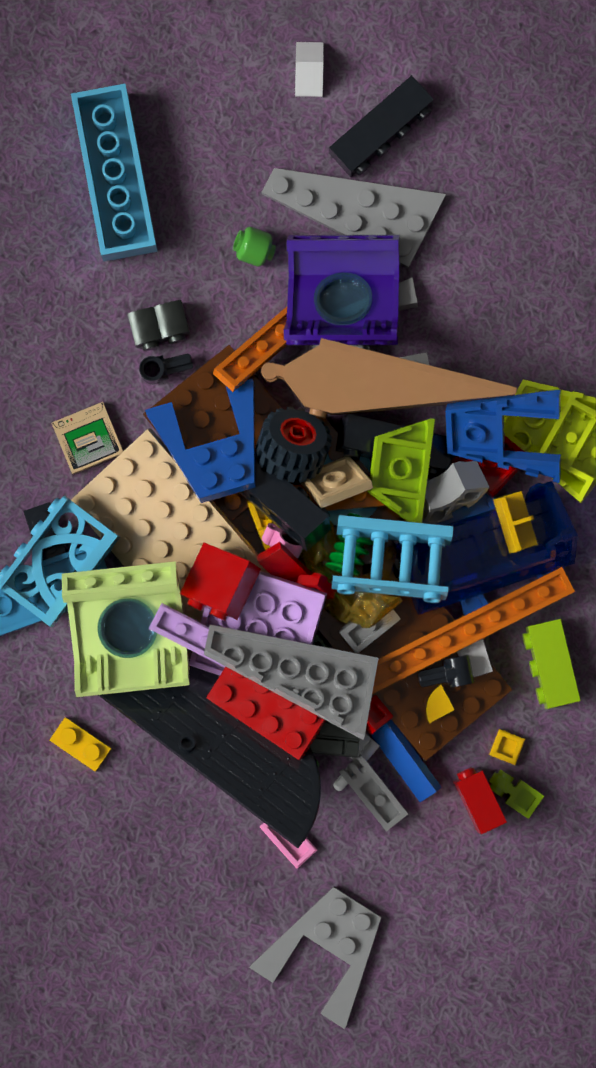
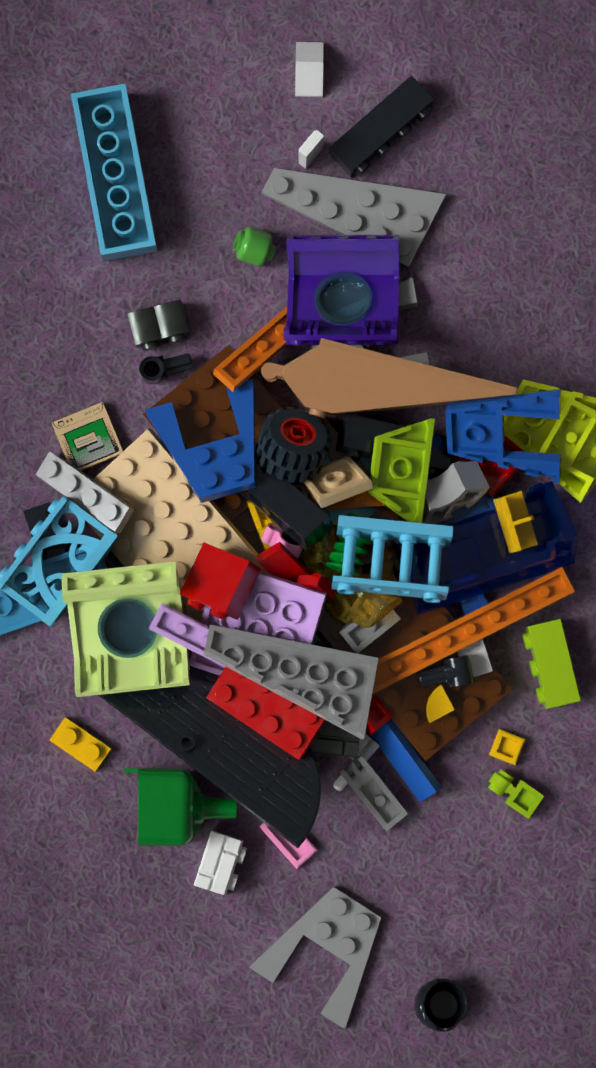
red piece [453,767,507,835] -> none
none -> light grey plate [36,451,135,533]
none -> green piece [124,768,236,846]
none -> white brick [194,830,247,896]
none -> white tile [299,130,324,169]
none -> black piece [414,978,470,1032]

